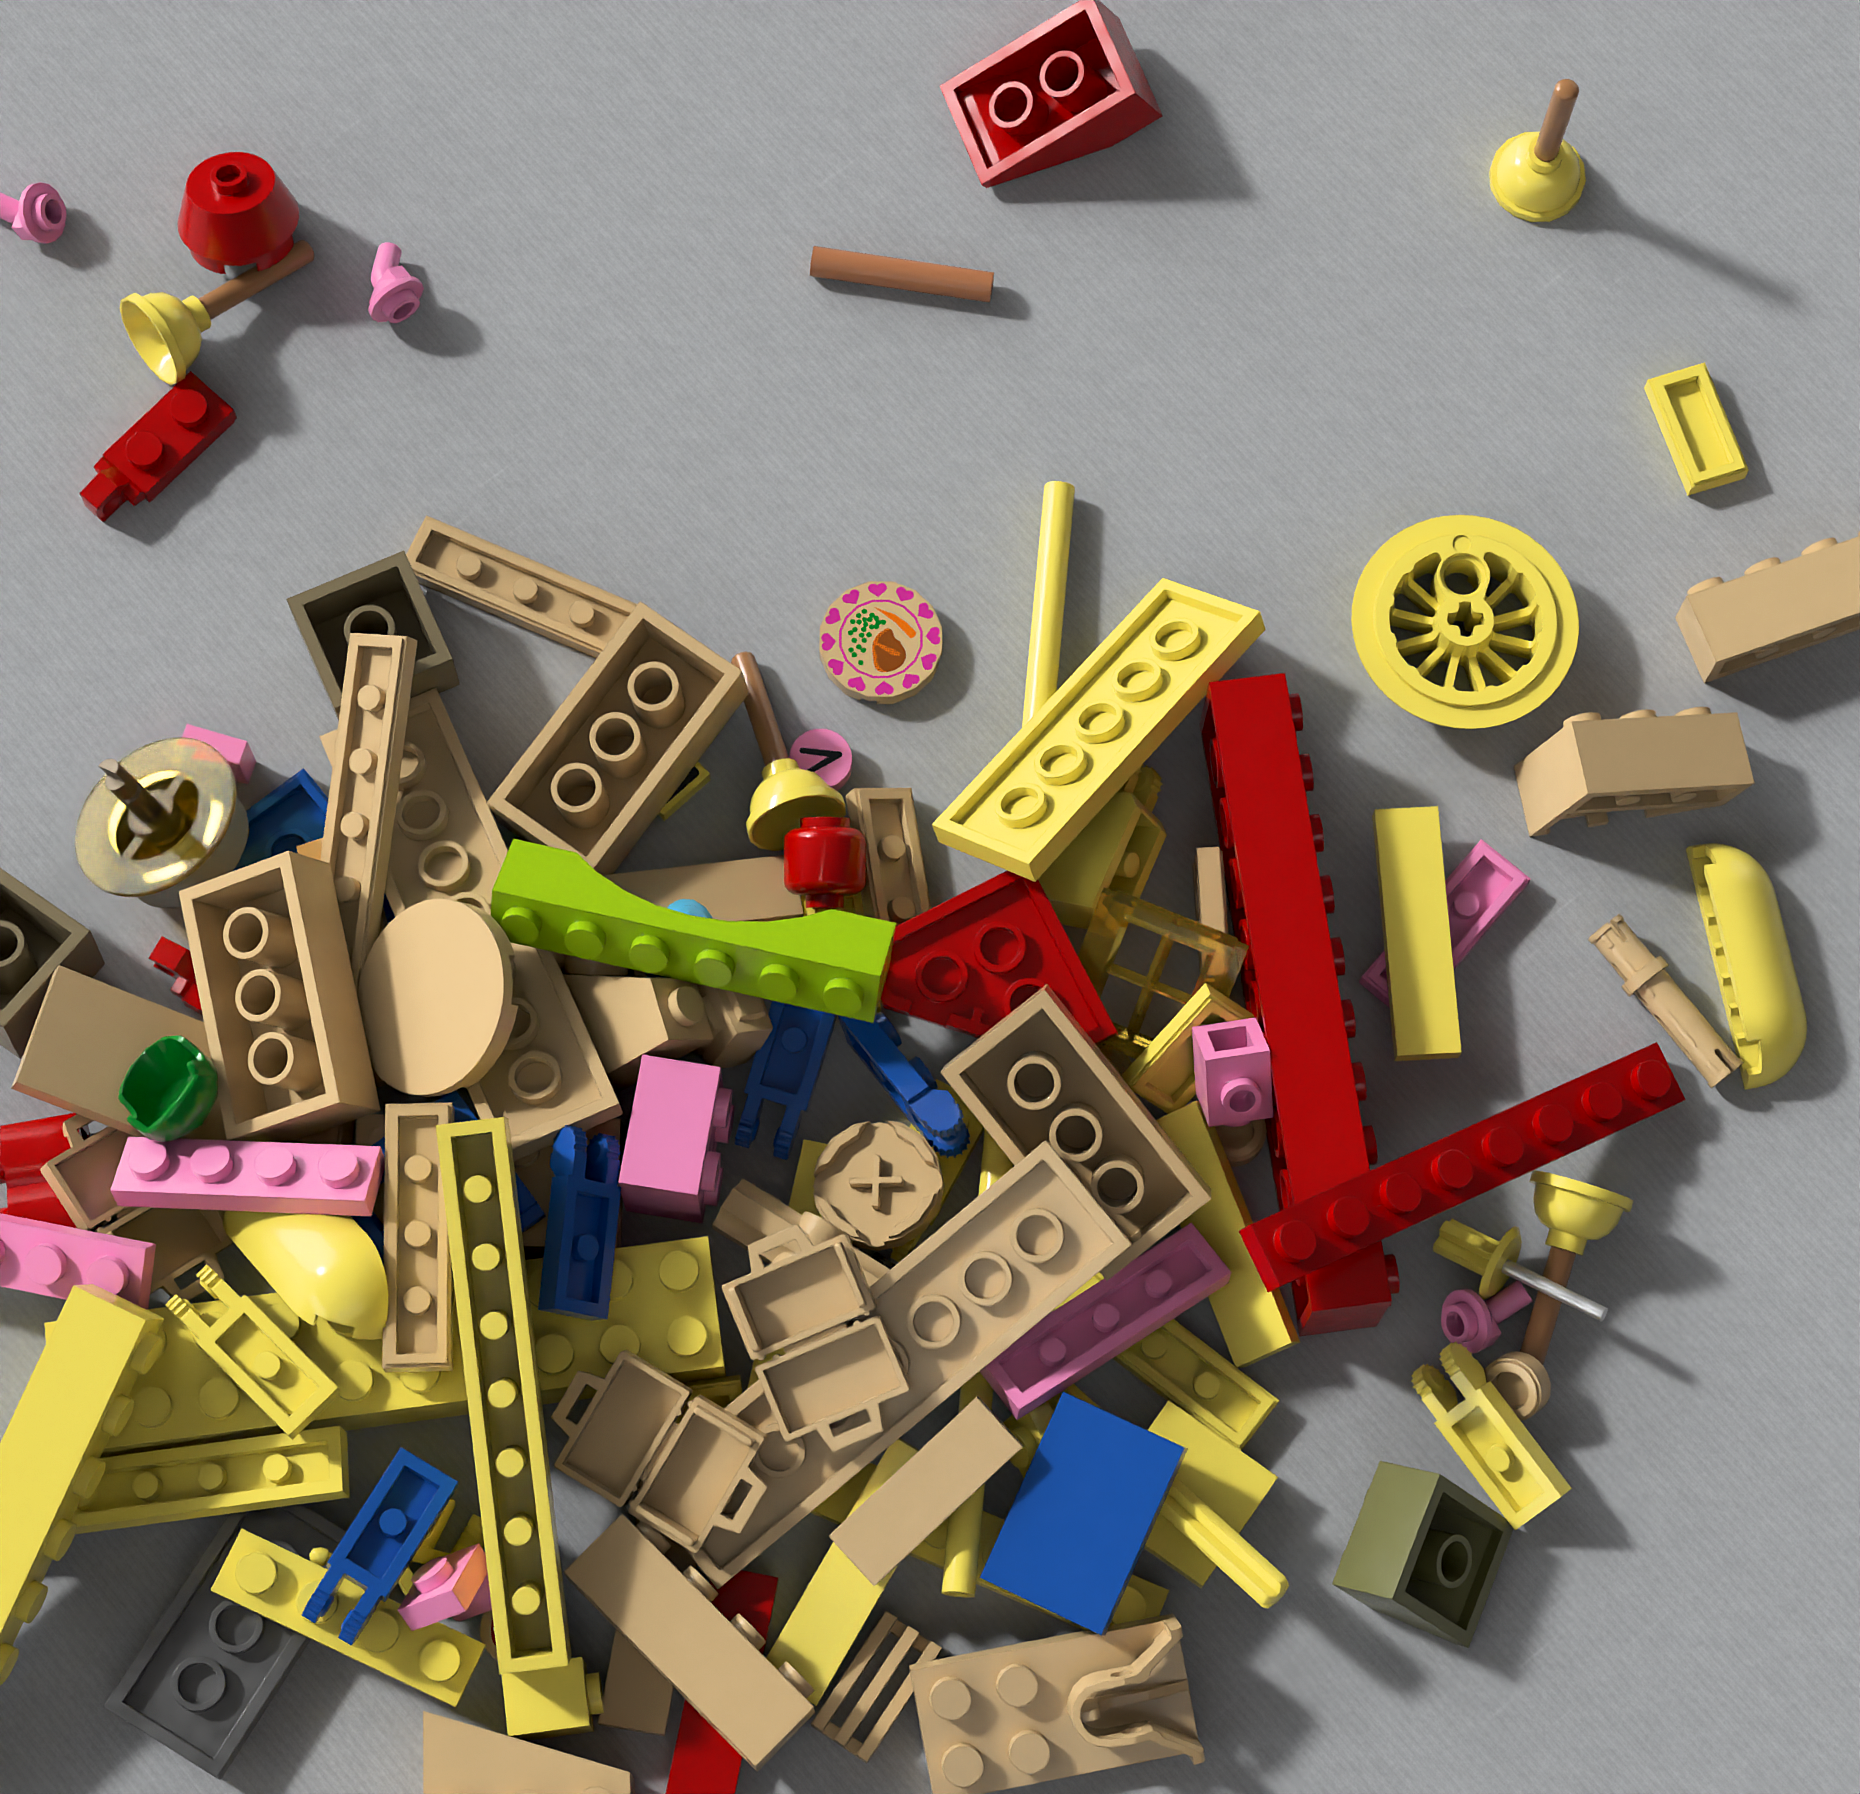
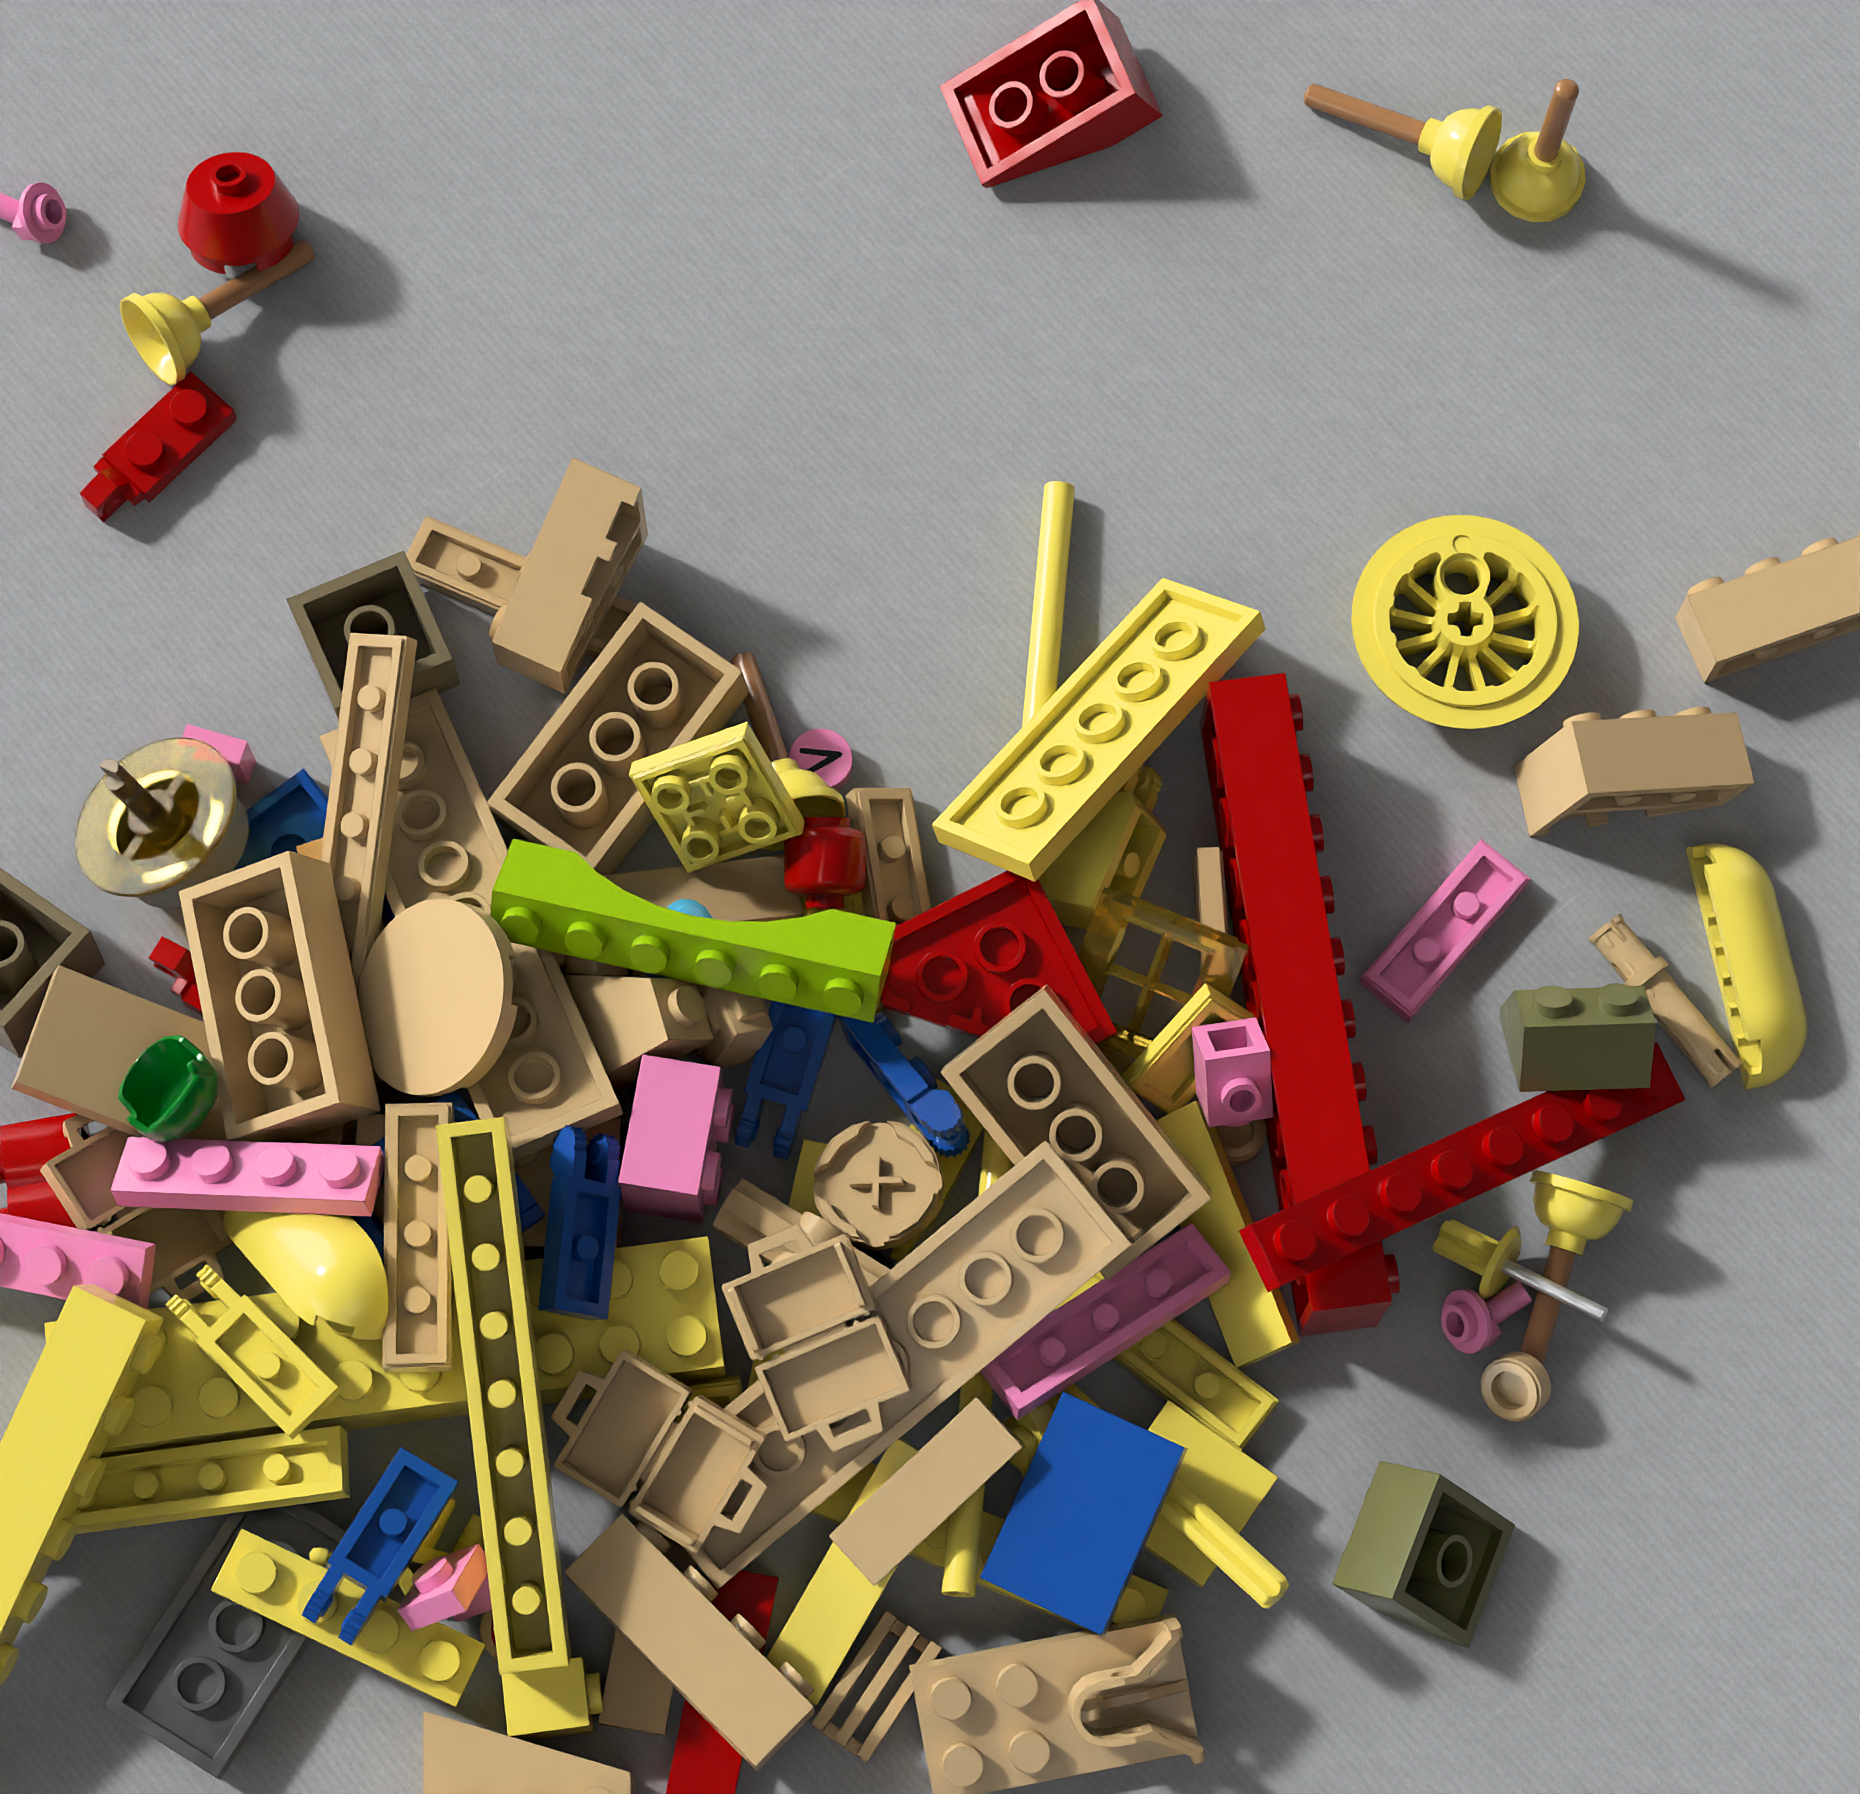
bright pink plate [368,242,424,323] -> none
nougat piece [810,246,994,303] -> none
tan tile [819,581,942,704] -> none
light yellow tile [1372,806,1462,1061] -> none
light yellow hinge [1411,1341,1572,1530] -> none
light yellow tile [1644,362,1749,496] -> none
none -> tan wedge [489,457,648,694]
none -> light yellow tile [629,722,805,873]
none -> light yellow piece [1304,84,1502,201]
none -> olive slope [1499,983,1656,1092]

